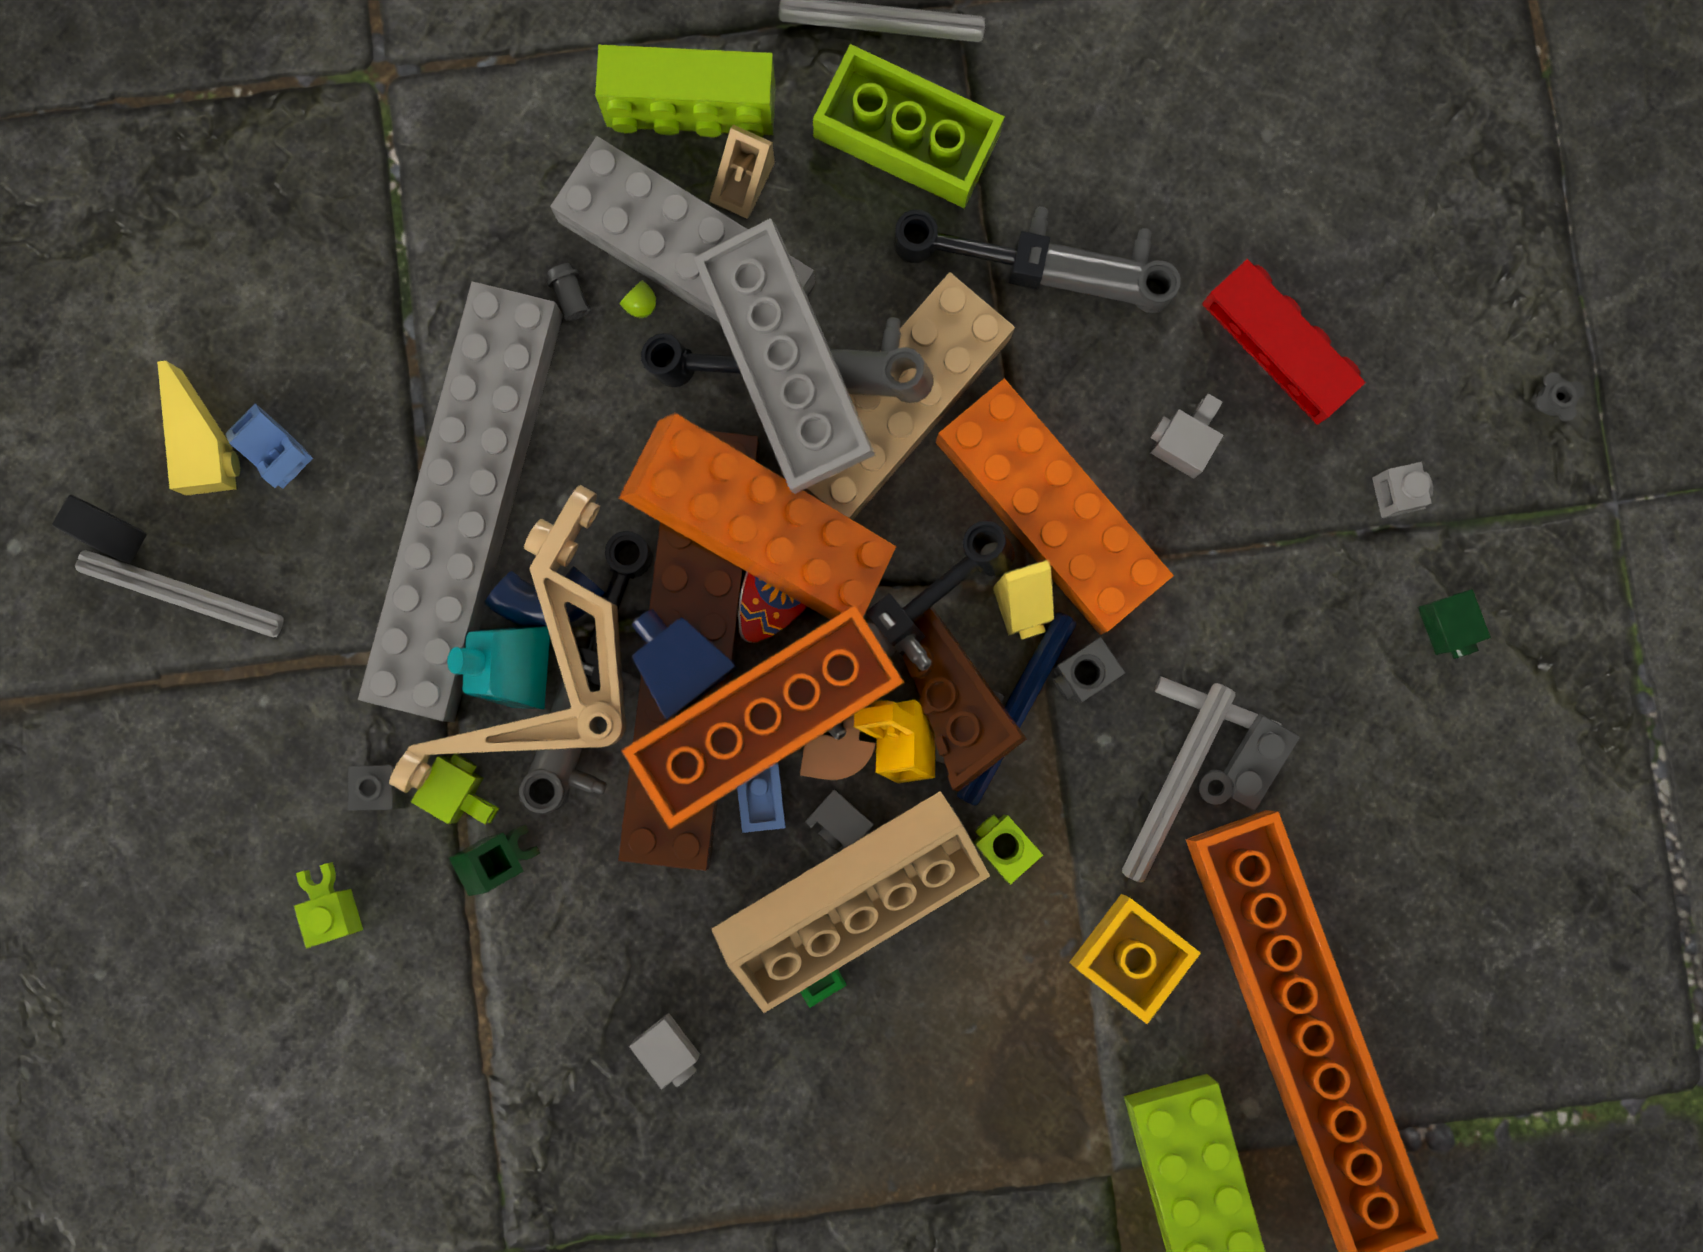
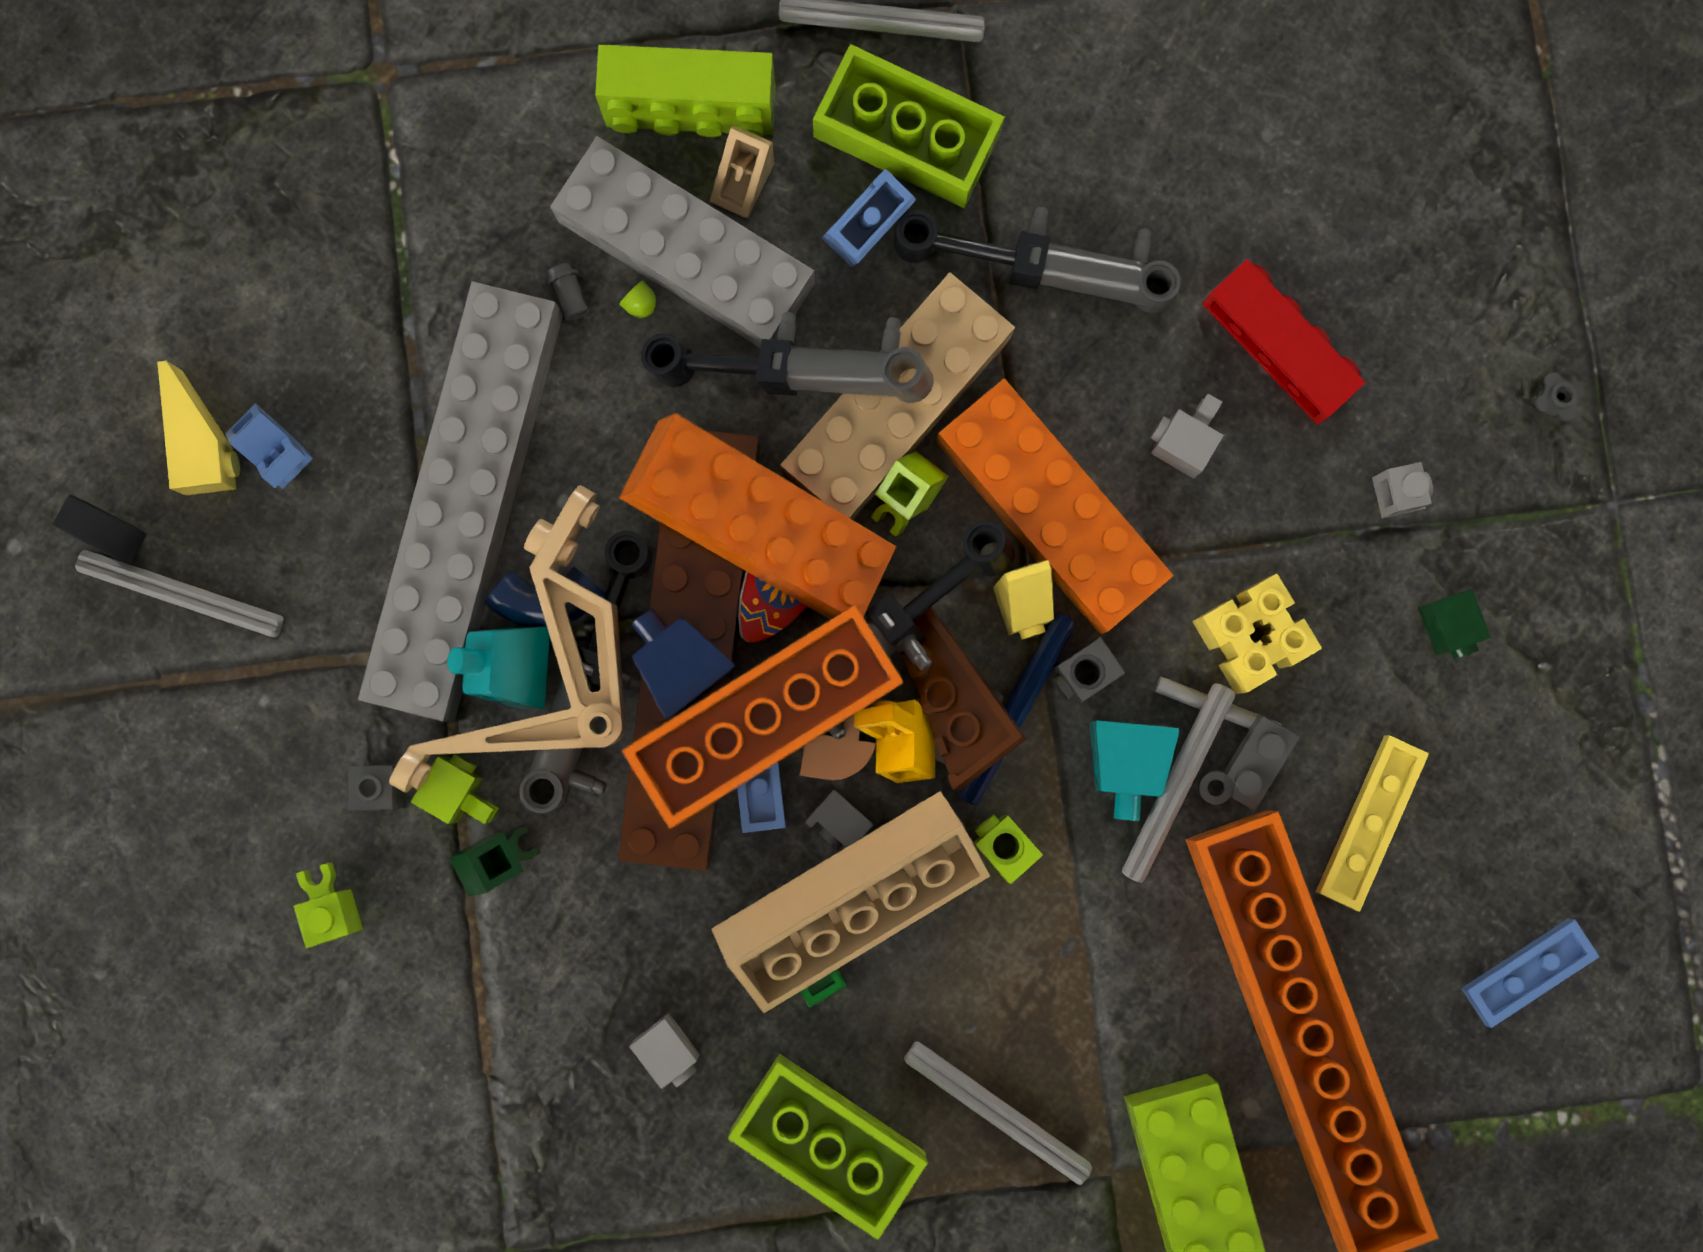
light grey plate [693,218,875,494] -> none
yellow brick [1069,894,1201,1024] -> none
none -> lime brick [728,1053,928,1240]
none -> medium blue brick [822,169,916,267]
none -> lime brick [871,451,949,536]
none -> light grey axle [904,1042,1093,1185]
none -> teal torso [1090,720,1179,821]
none -> light yellow brick [1192,573,1322,694]
none -> light yellow plate [1315,735,1429,912]
none -> medium blue plate [1461,918,1599,1028]

